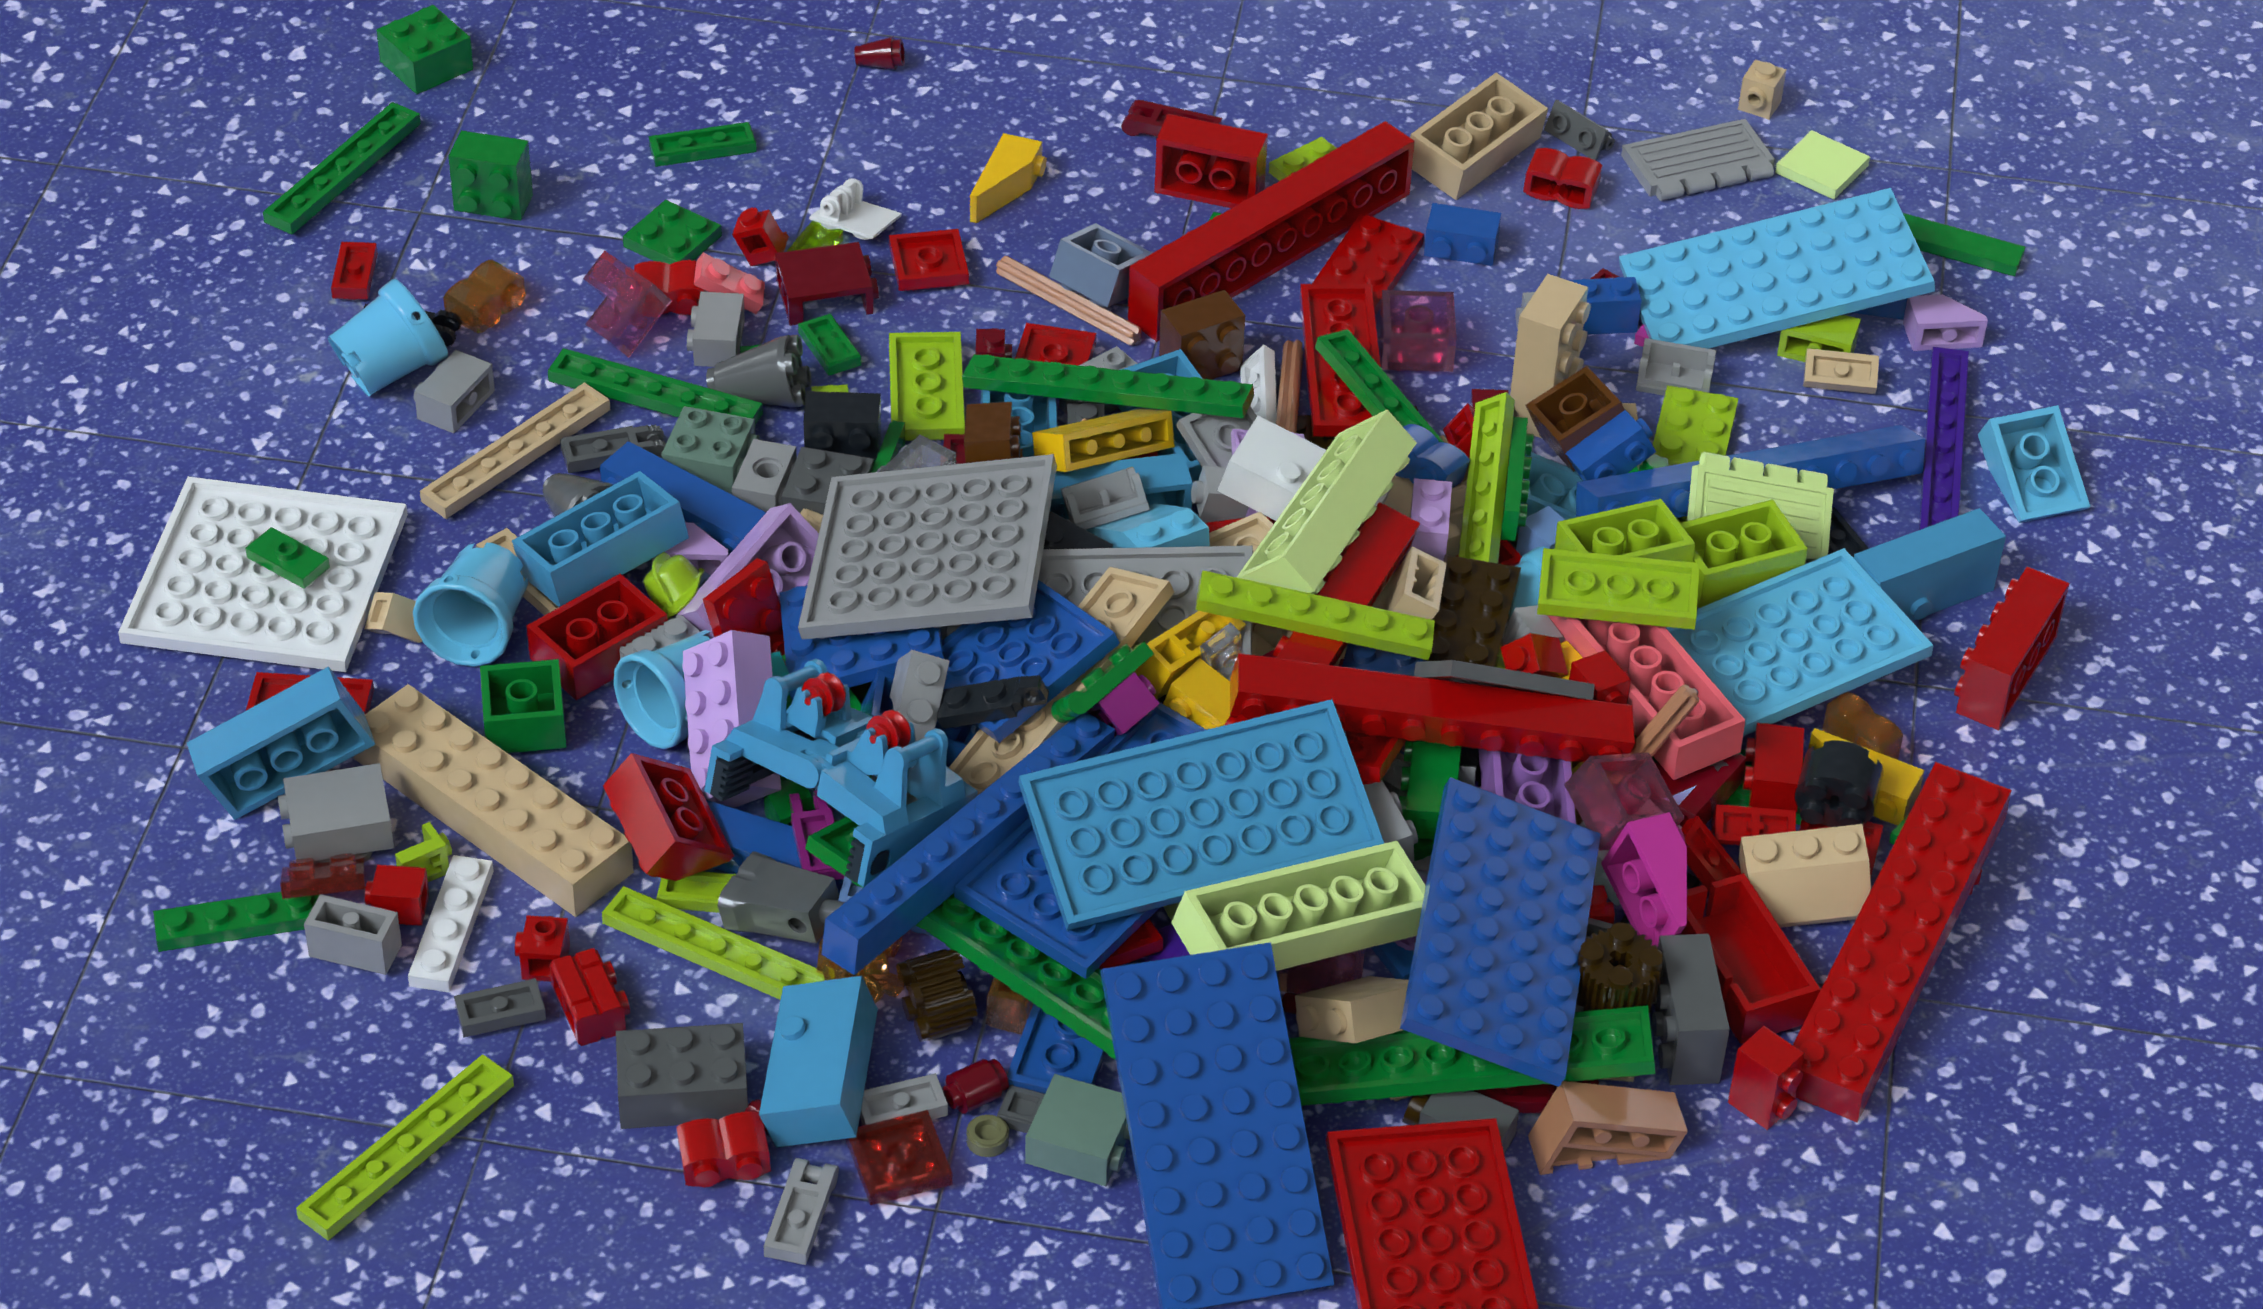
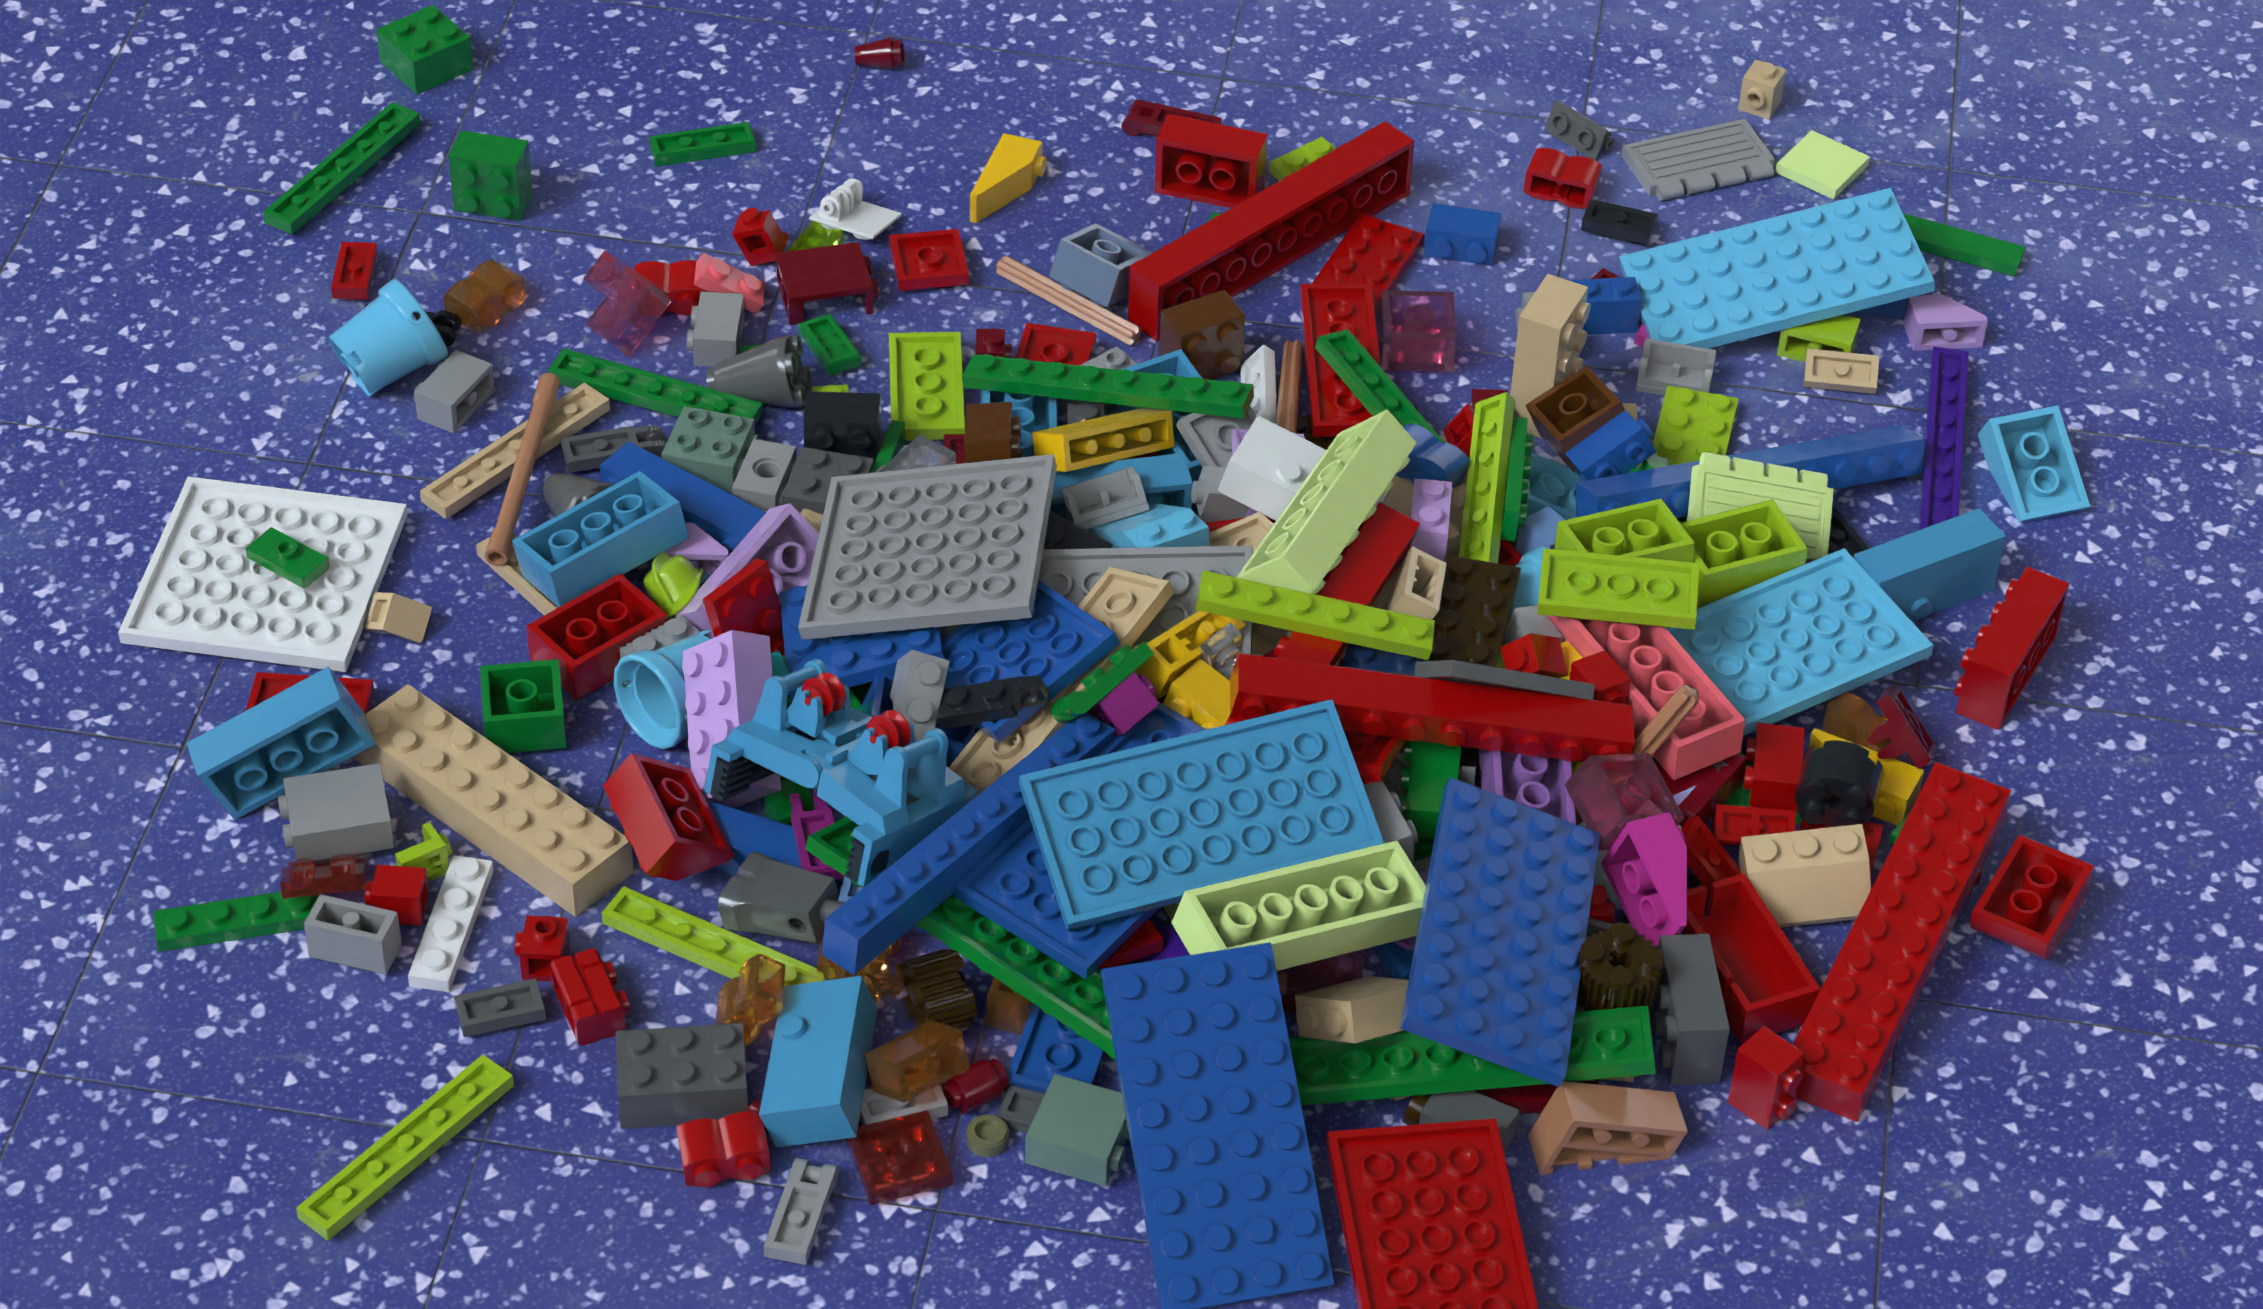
medium azure piece [413,542,528,667] -> none
green plate [623,199,722,264] -> none
lime tile [656,871,736,913] -> none
tan brick [1410,73,1548,200] -> none
none -> nougat piece [485,373,561,566]
none -> clear orange brick [715,954,786,1046]
none -> clear orange brick [865,1020,970,1103]
none -> black plate [1581,199,1658,245]
none -> dark red piece [1868,684,1937,769]
none -> red brick [1970,834,2094,960]

